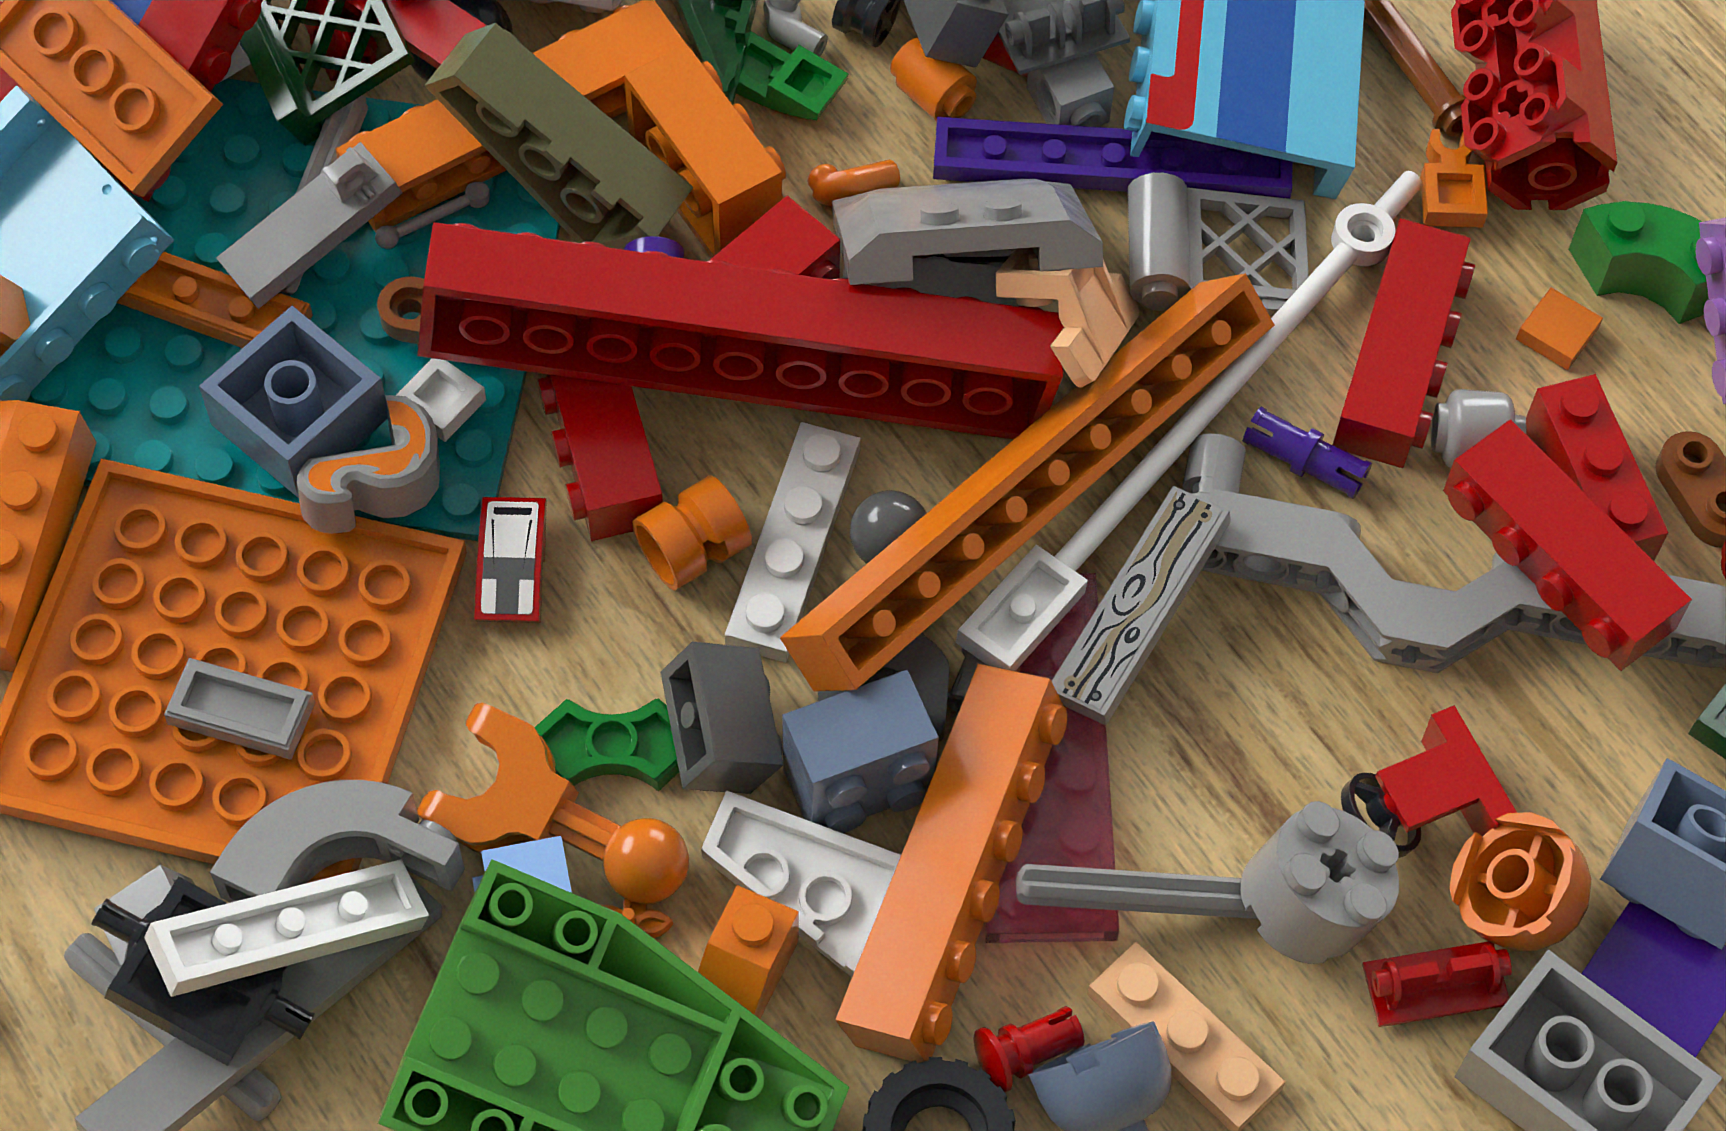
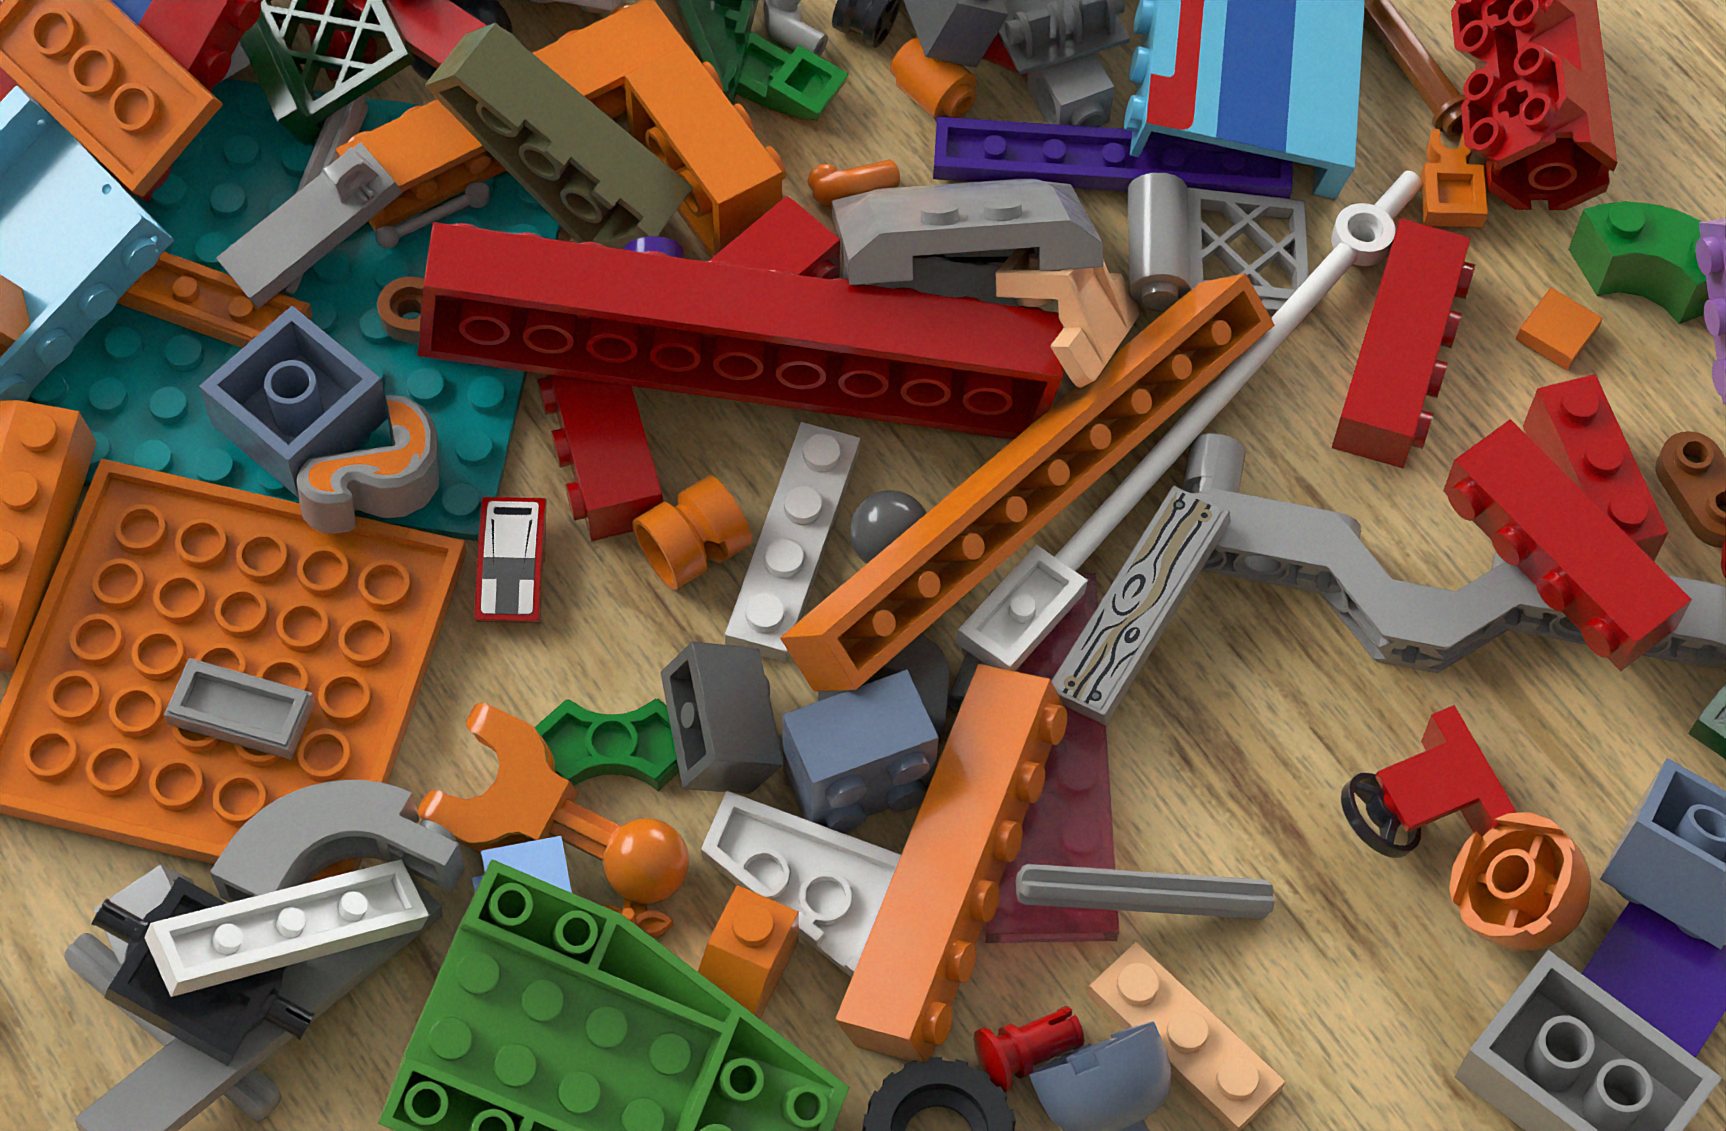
white plate [396,358,486,442] -> none
light grey brick [1240,801,1399,964] -> none
dark purple pin [1242,406,1372,499] -> none
red hinge [1362,941,1512,1027] -> none
light grey head [1431,389,1526,468] -> none

